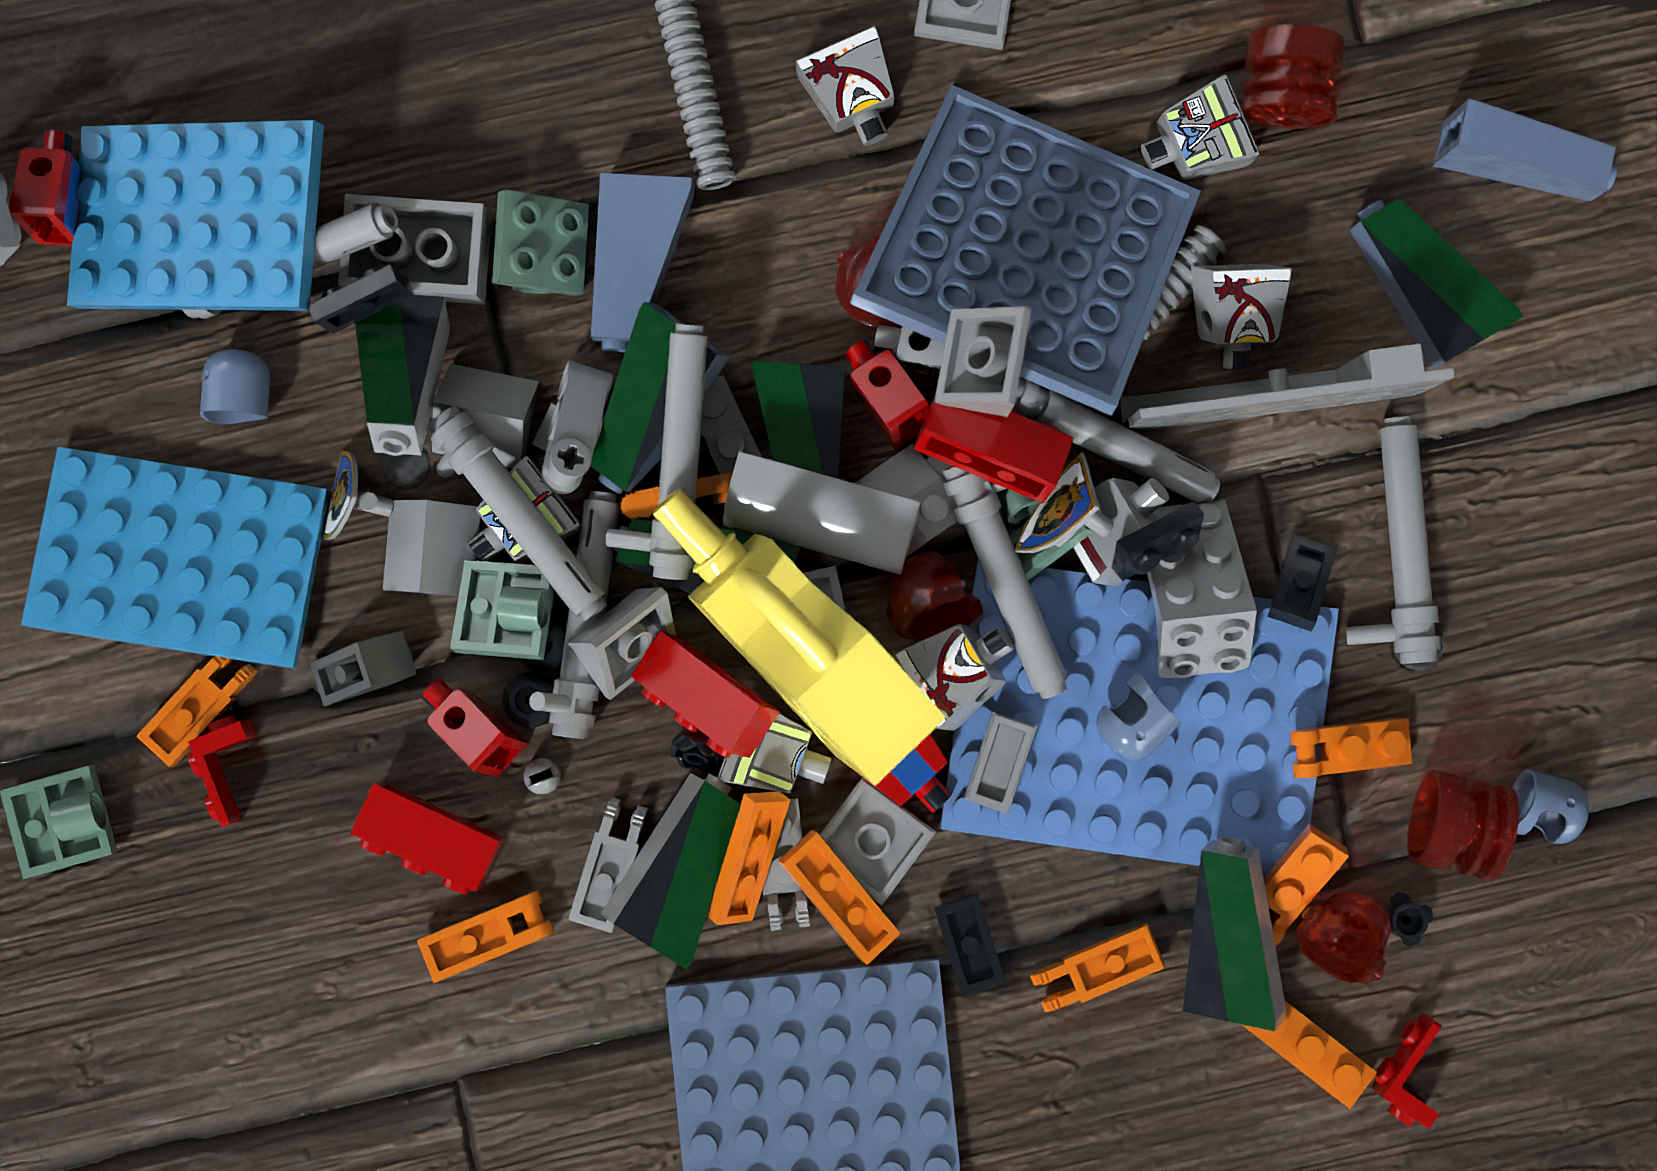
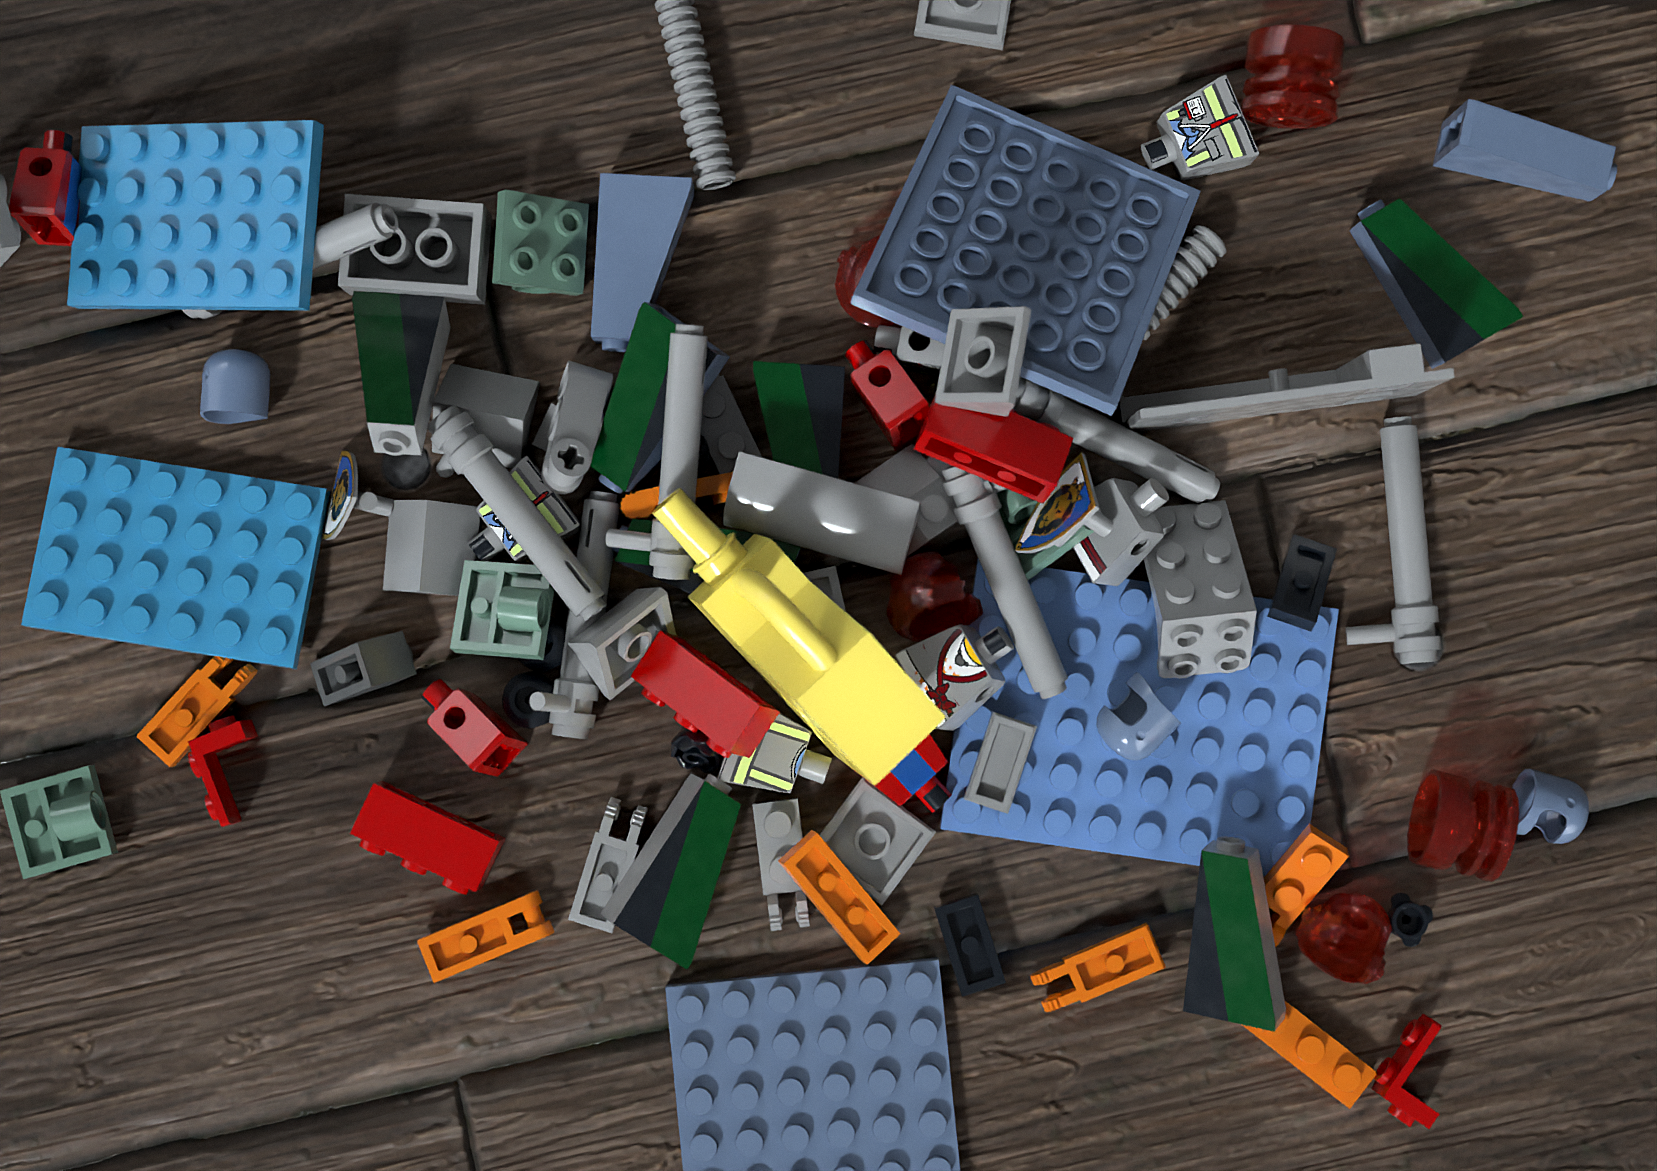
black plate [307,265,414,334] -> none
light grey hinge [523,758,562,795] -> none
orange plate [707,791,790,925] -> none
torso [796,26,894,146] -> none
black plate [1112,501,1204,581] -> none
torso [1191,263,1291,369] -> none
orange plate [1290,718,1412,778] -> none

